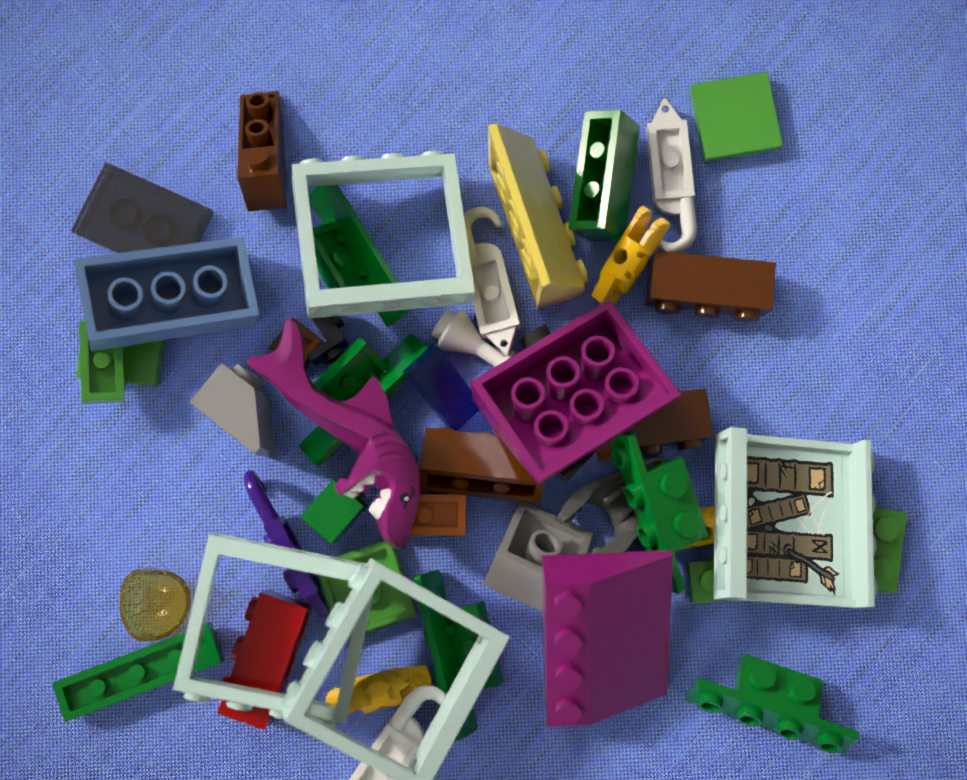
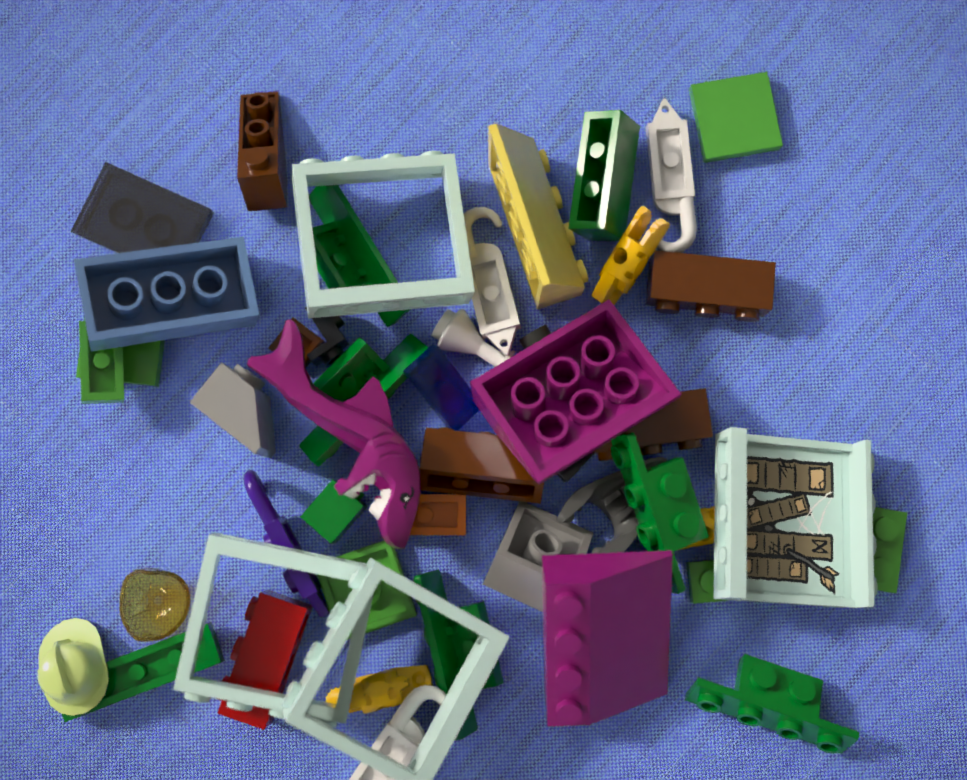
none -> yellowish green piece [37,618,109,716]

